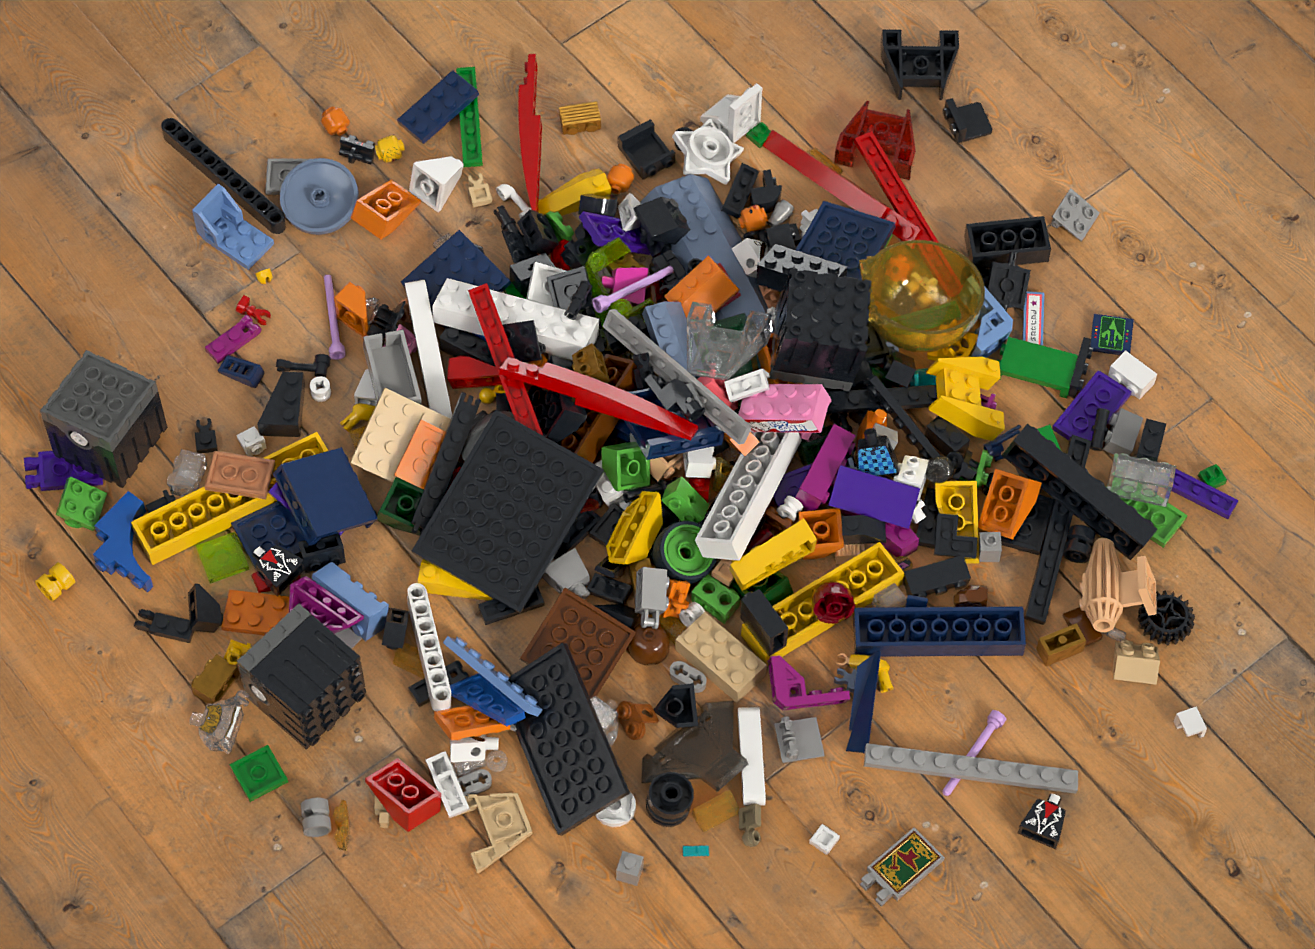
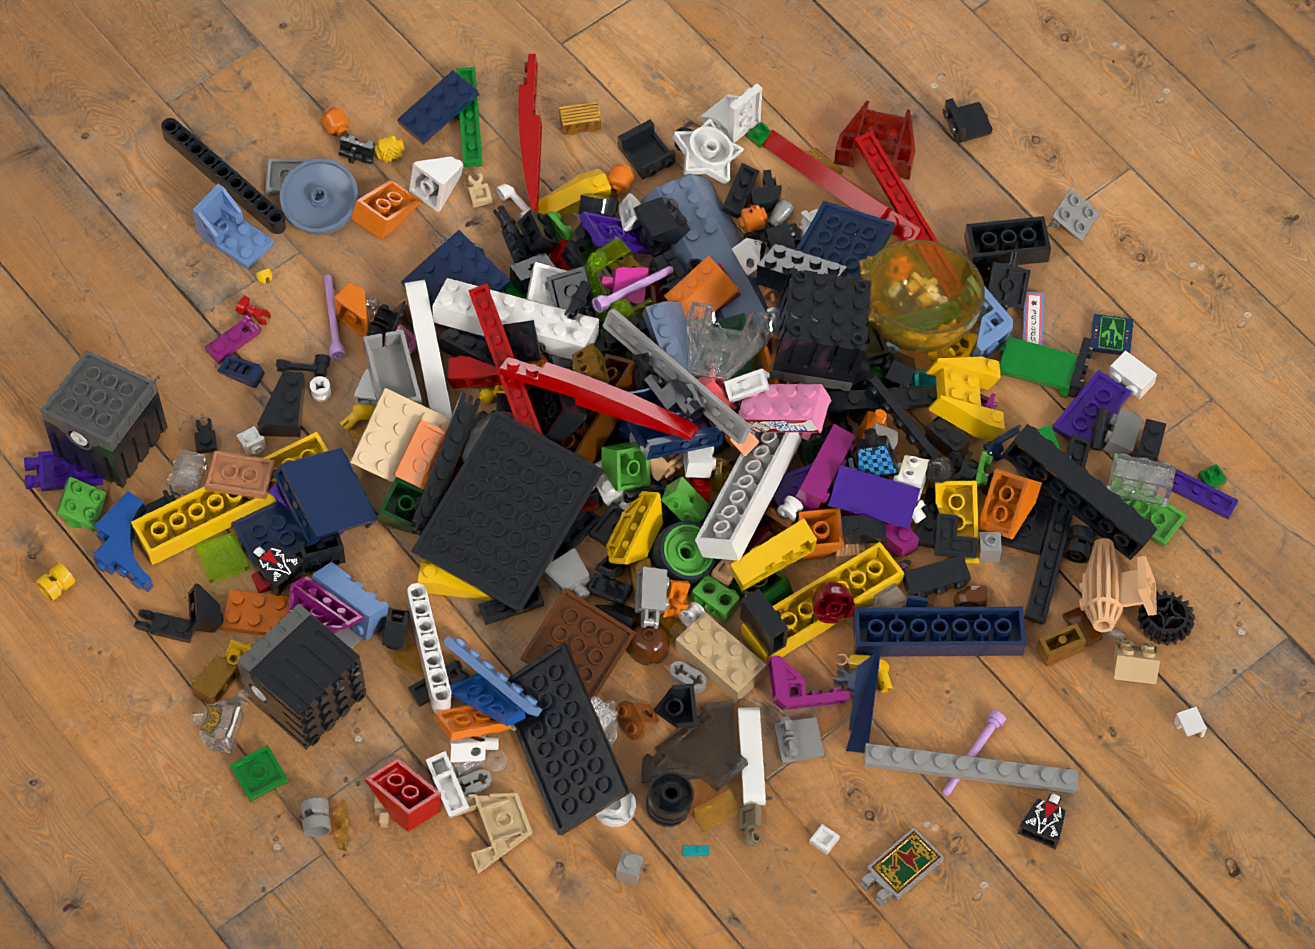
black wedge [881,29,959,101] -> none

